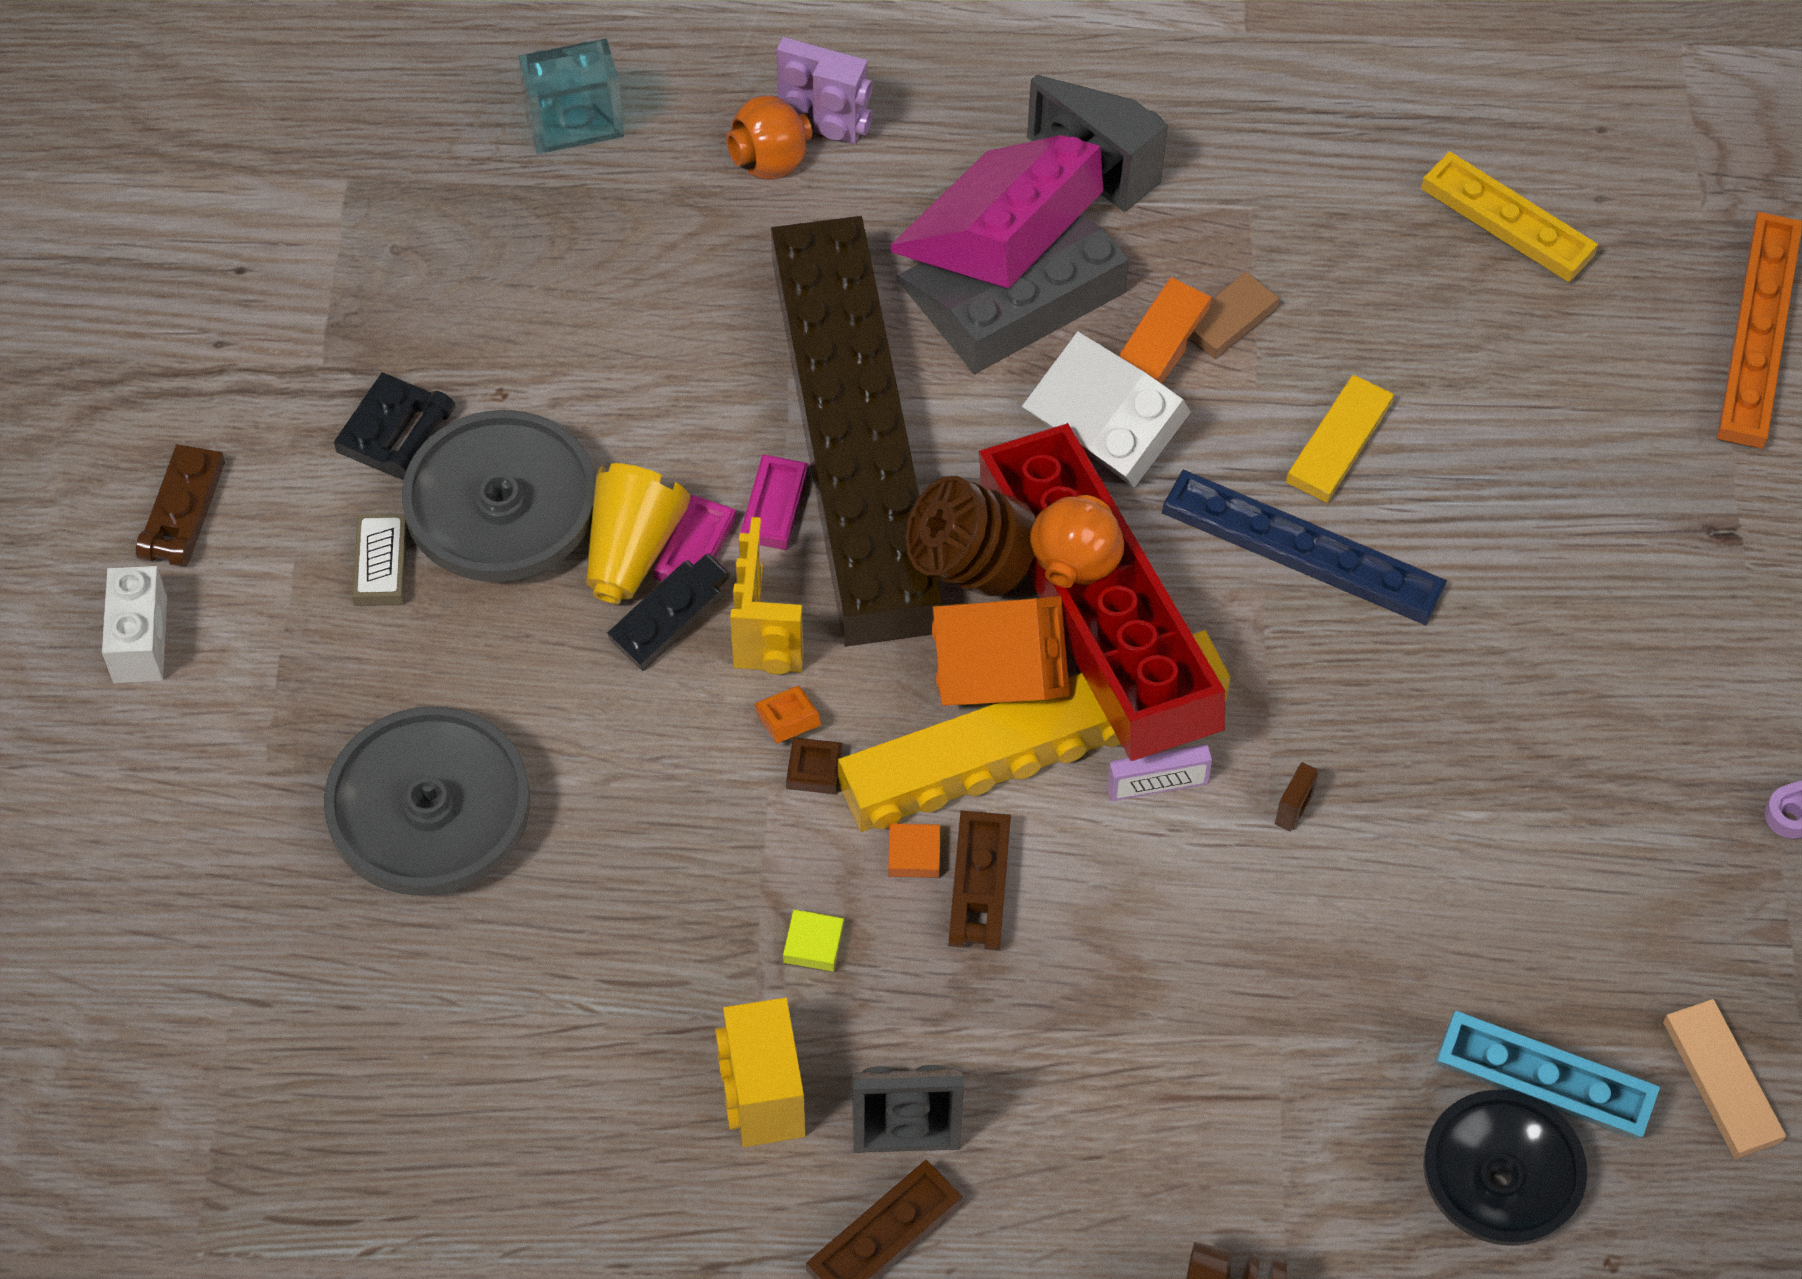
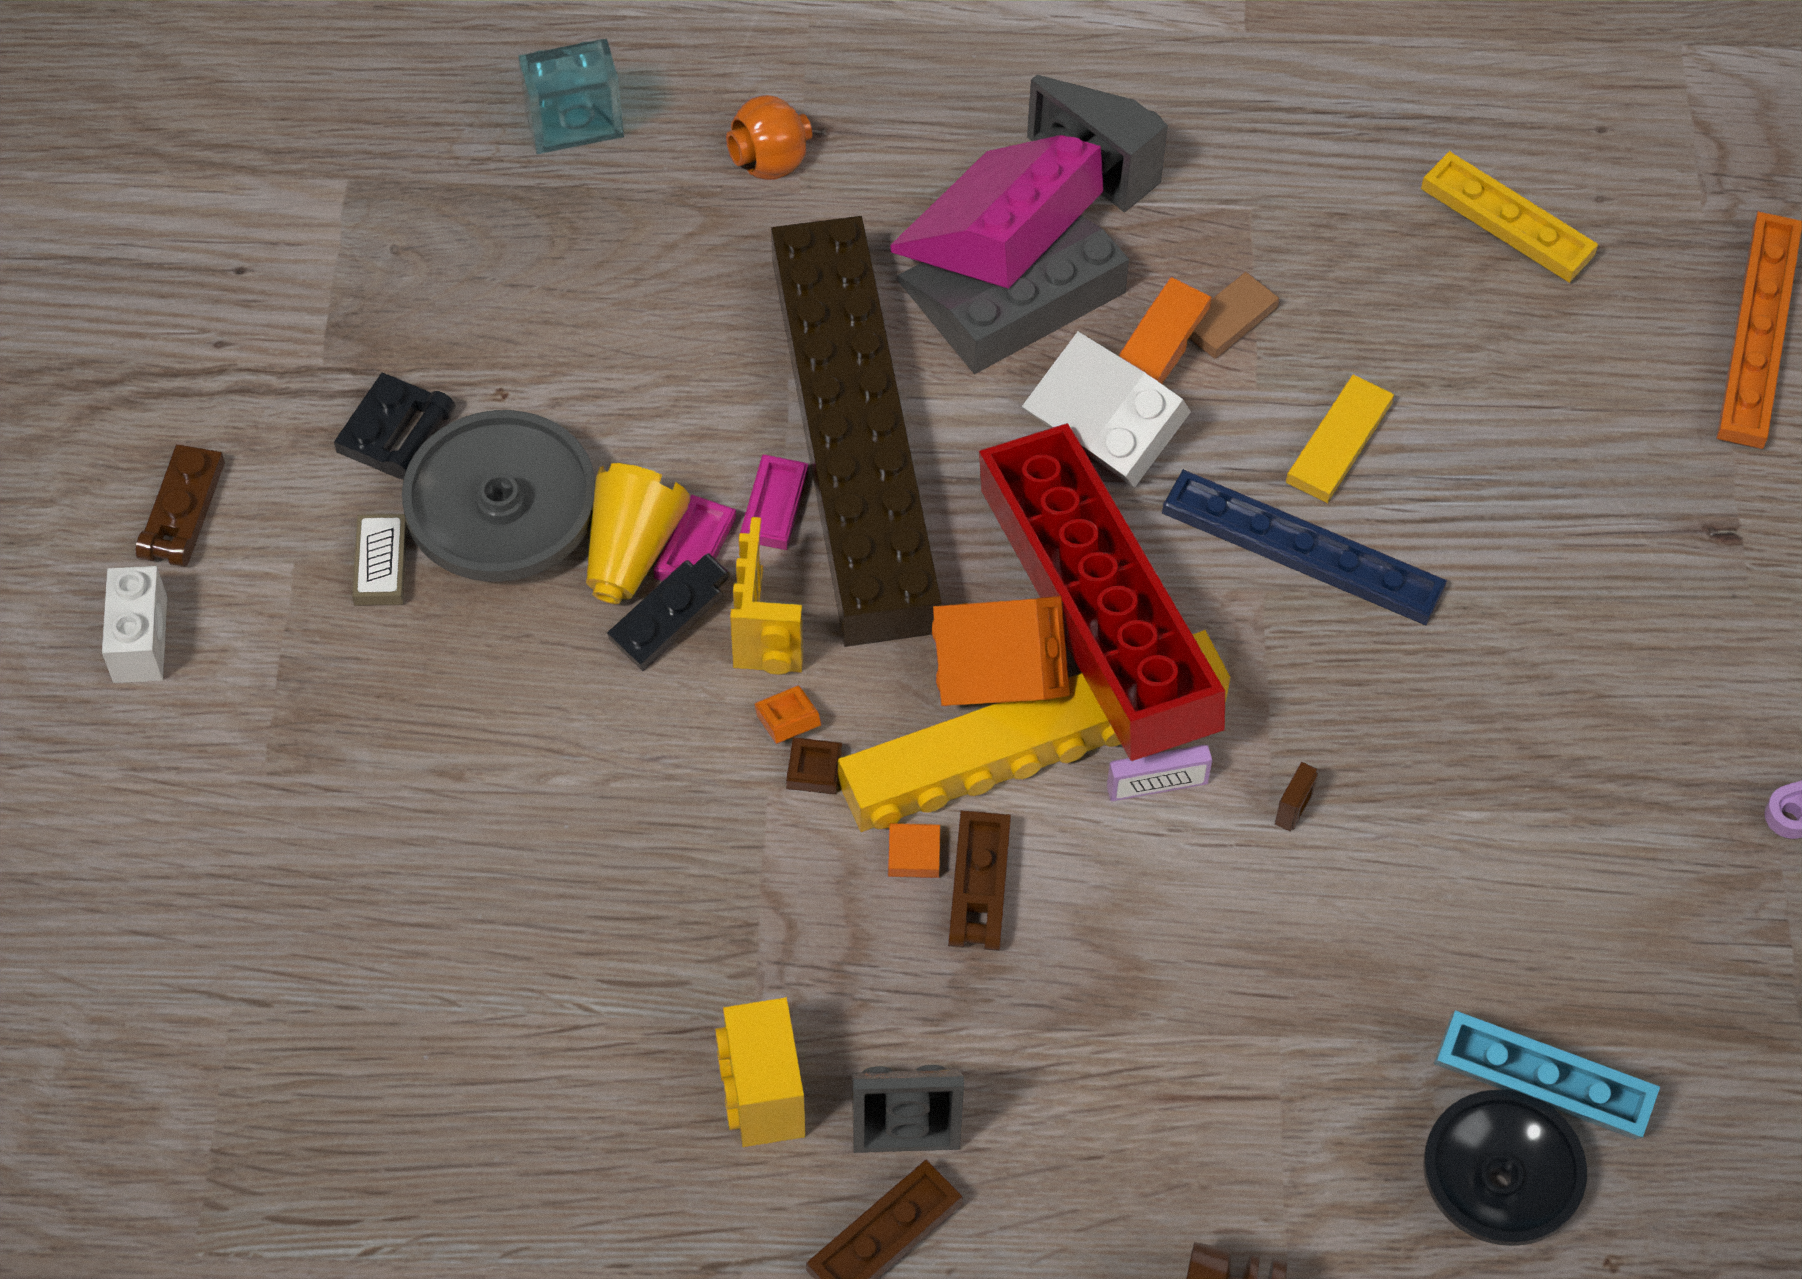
dark grey dish [324,706,530,896] -> none
lavender plate [776,37,873,145] -> none
neon yellow tile [783,909,844,972] -> none
reddish brown wheel [905,476,1036,596] -> none
orange plant [1030,495,1124,588] -> none
light nougat tile [1663,999,1786,1160] -> none

